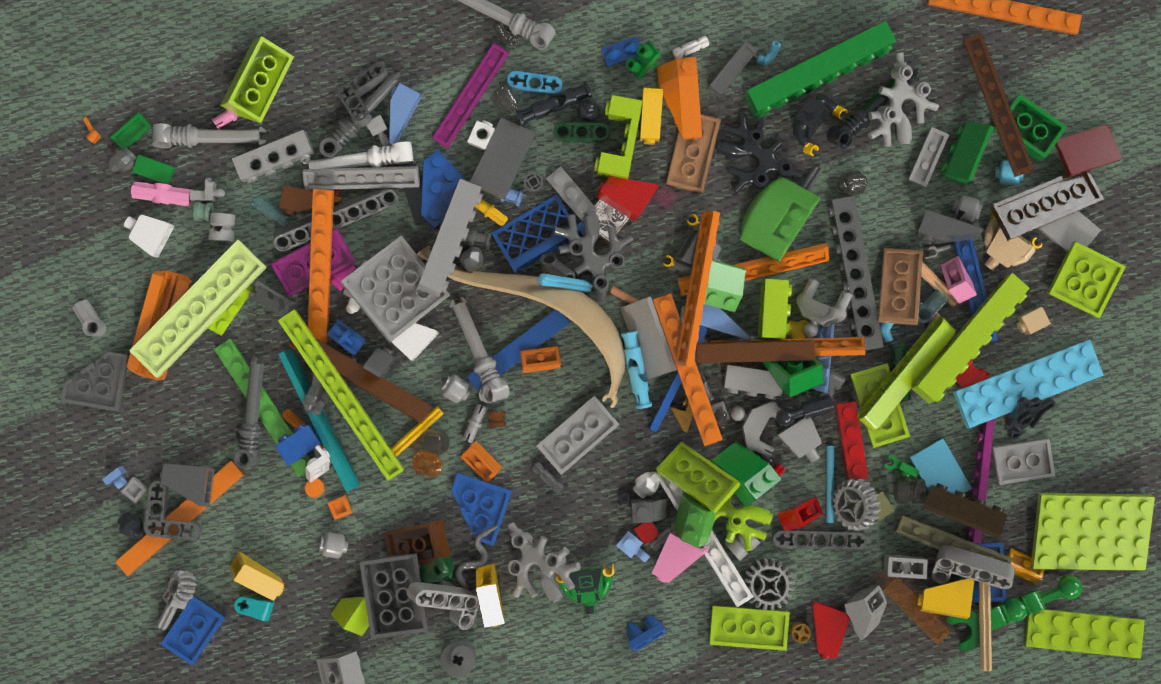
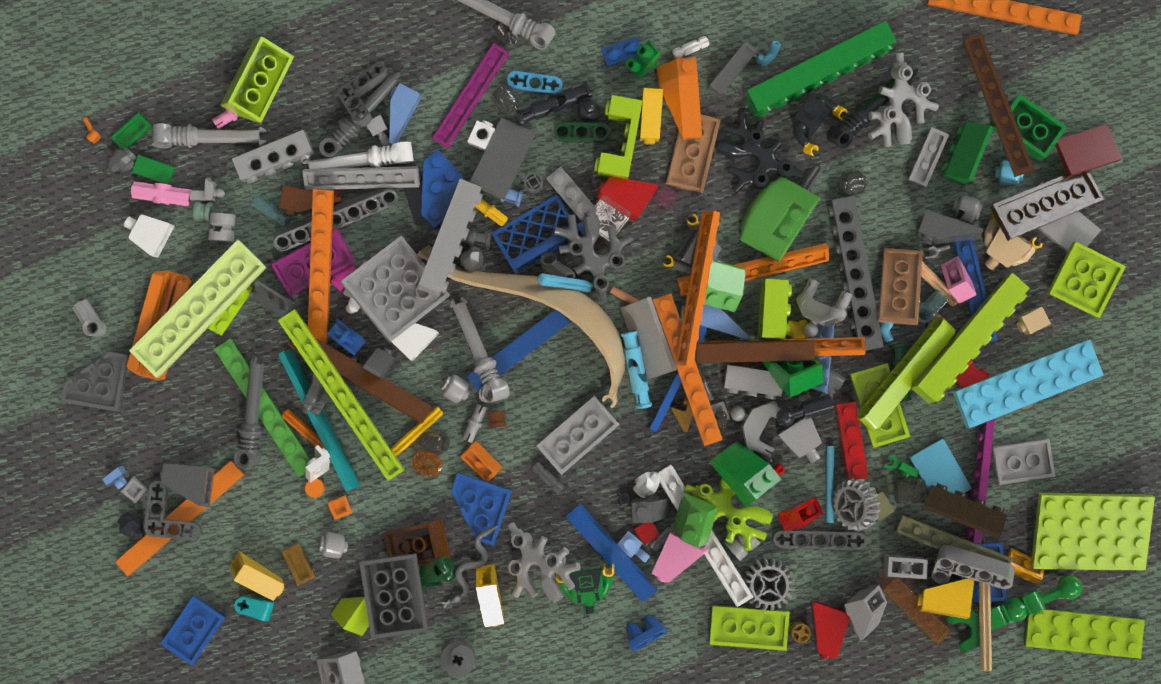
light grey gear [157,570,197,630] -> none
blue brick [275,424,322,466] -> none
light grey beam [407,582,480,630] -> none
orange slope [520,346,561,373] -> none
lime plate [656,442,740,513] -> none
black tile [1006,397,1055,439] -> none
none -> pearl gold tile [281,542,316,586]
none -> blue tile [565,504,657,602]

